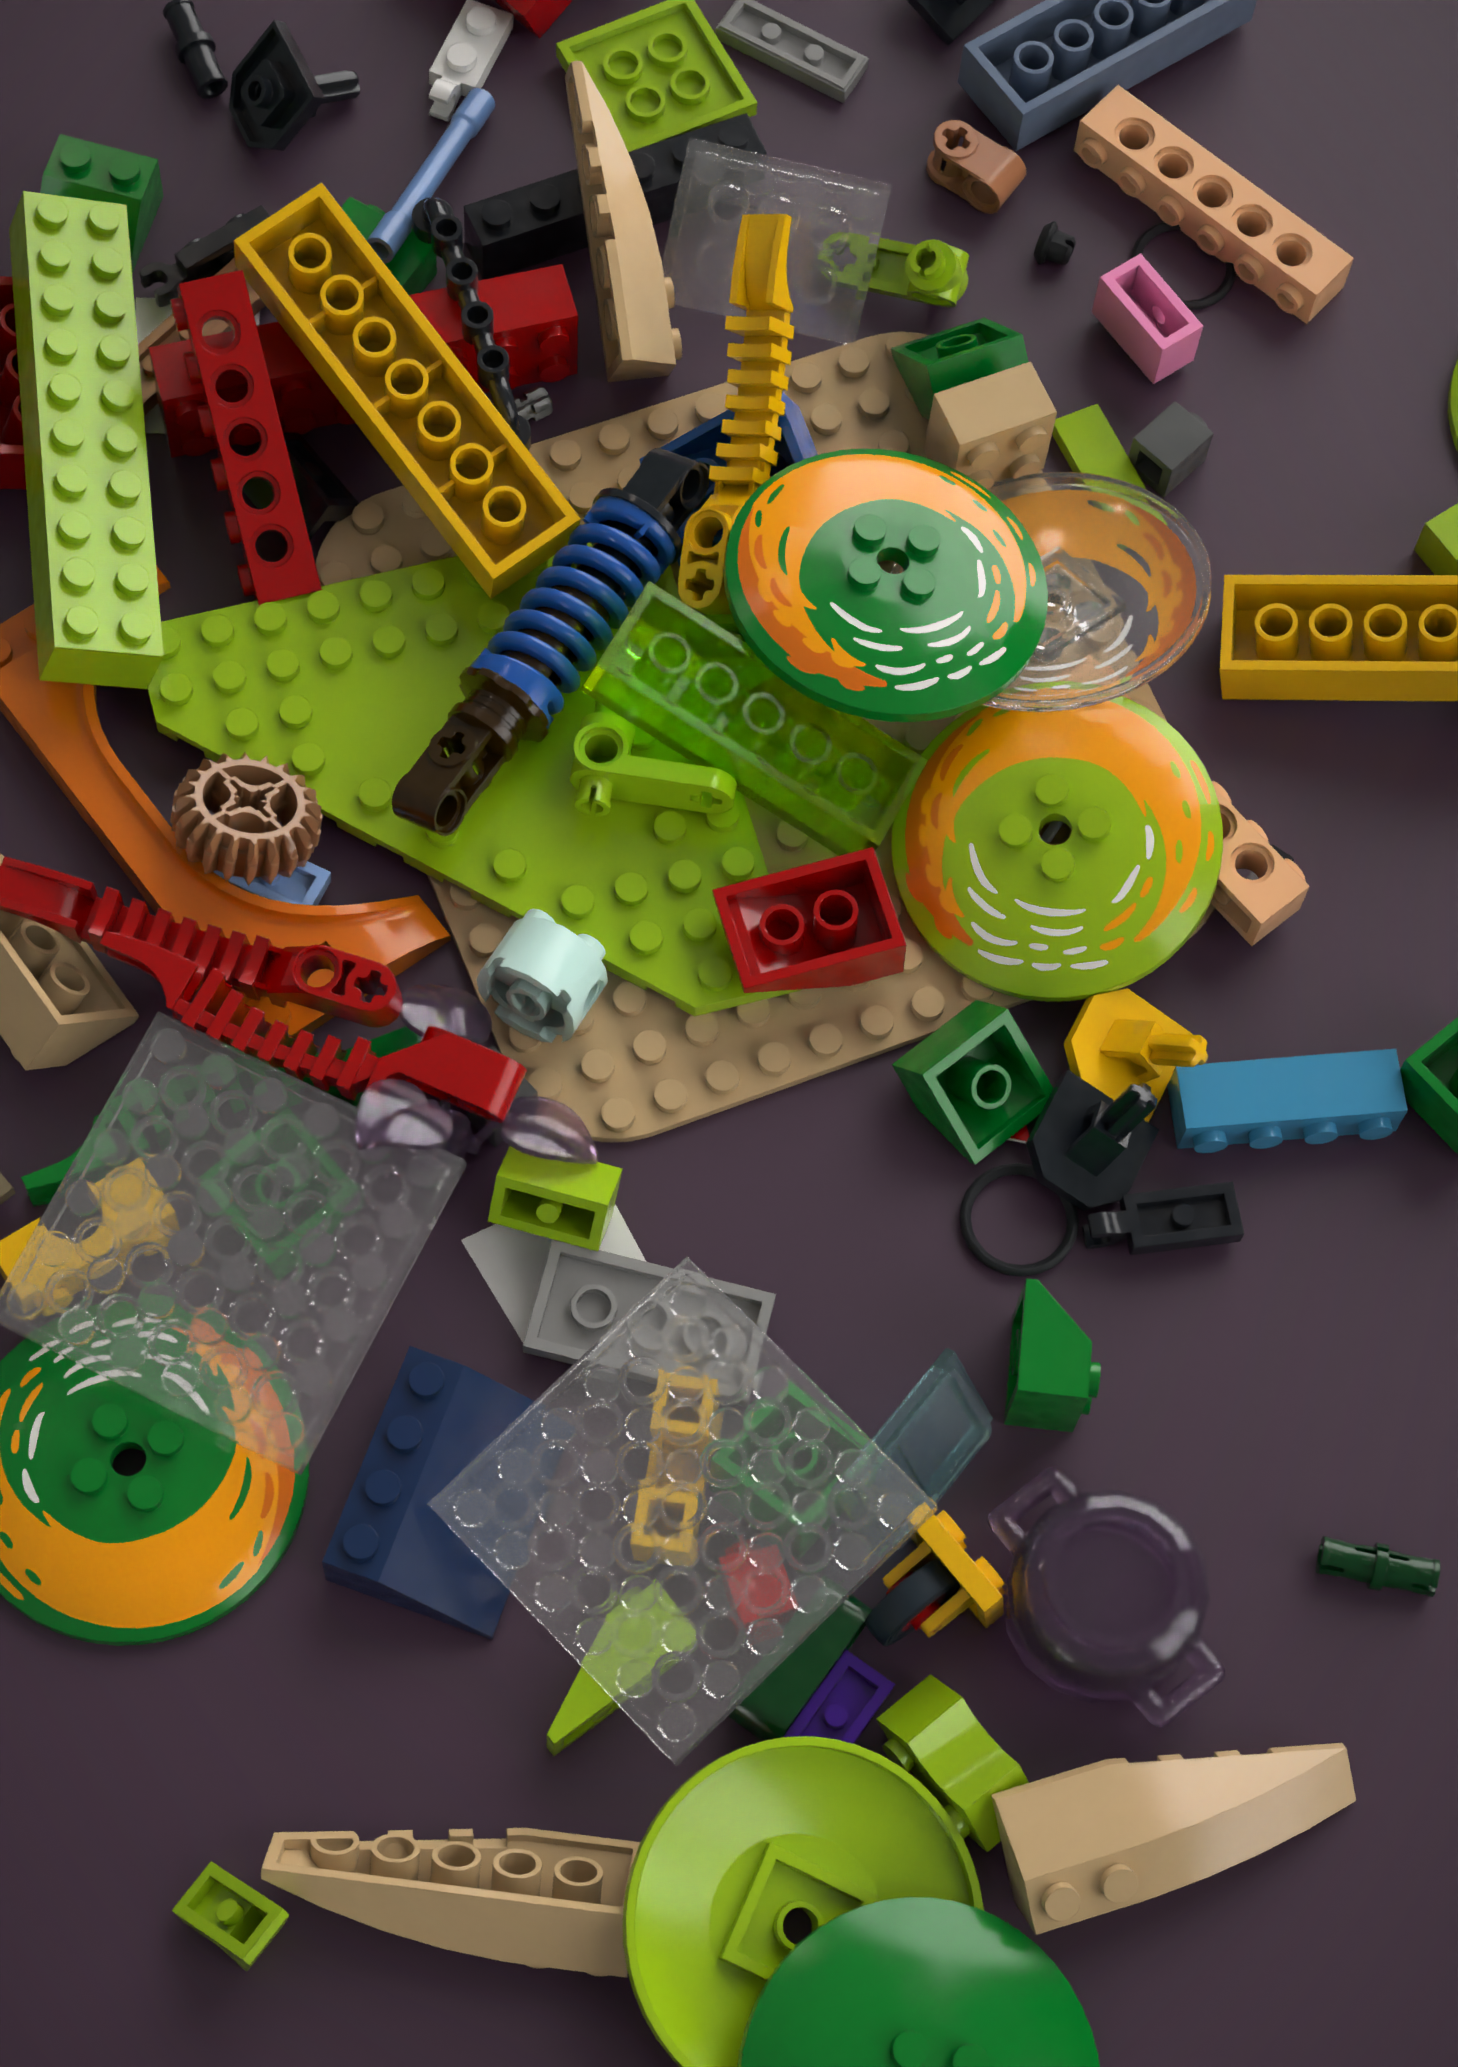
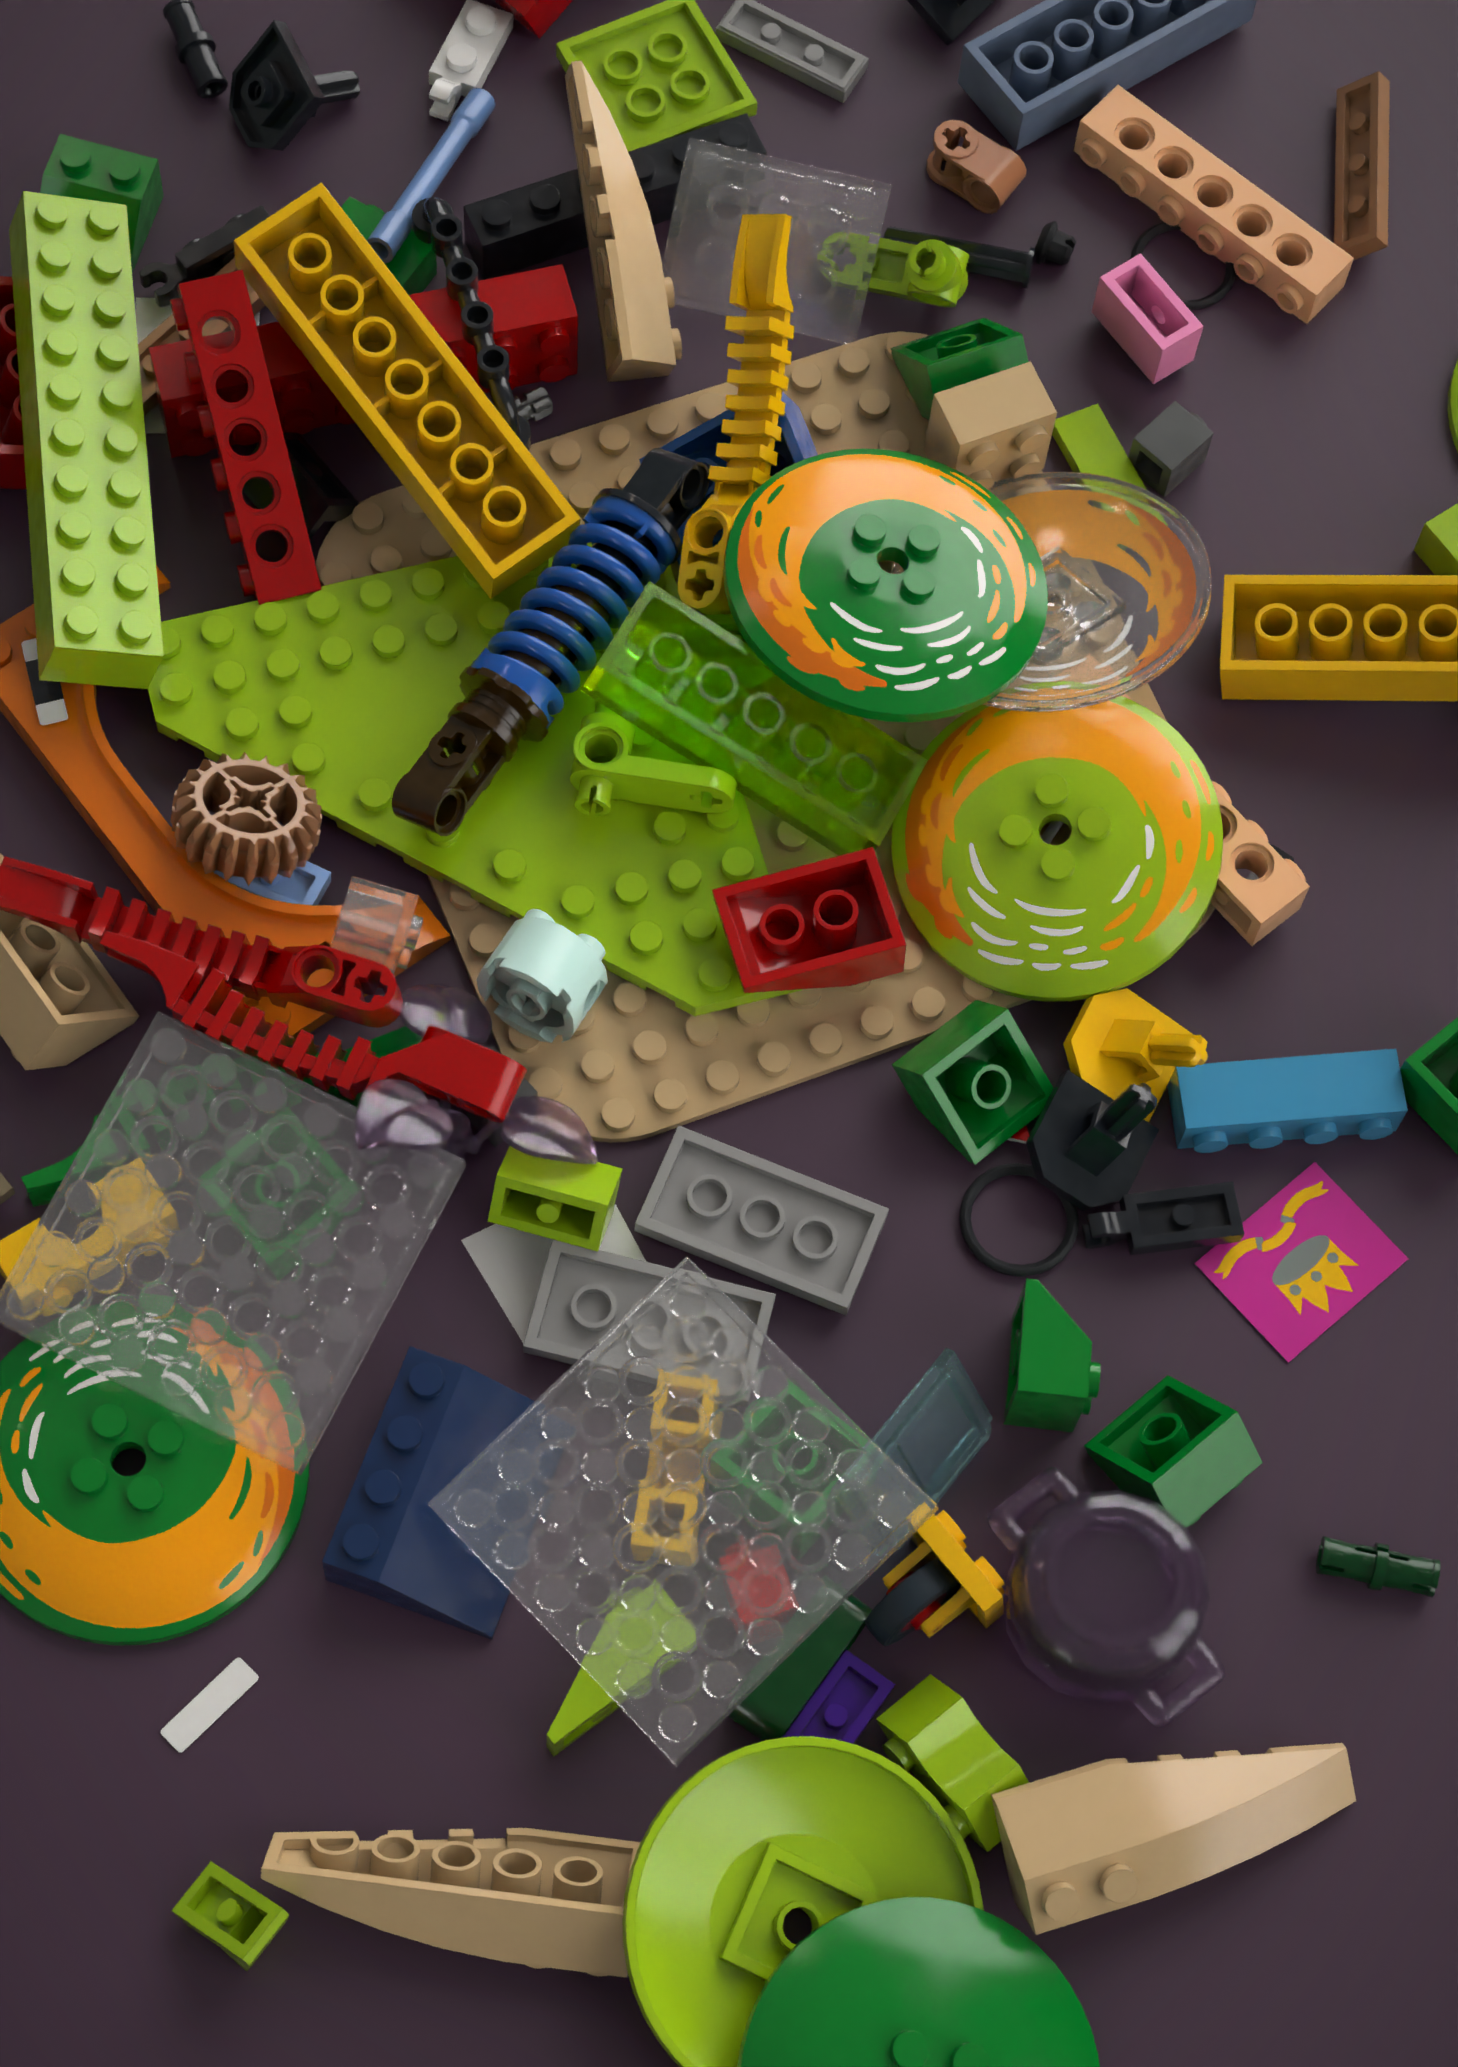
none -> sticker [21,638,68,726]
none -> white sticker [161,1657,259,1753]
none -> clear brick [330,876,423,974]
none -> light grey plate [634,1125,889,1315]
none -> black axle [883,226,1036,289]
none -> green slope [1084,1375,1263,1535]
none -> dark pink sticker [1194,1162,1409,1363]
none -> medium nougat plate [1334,71,1390,260]

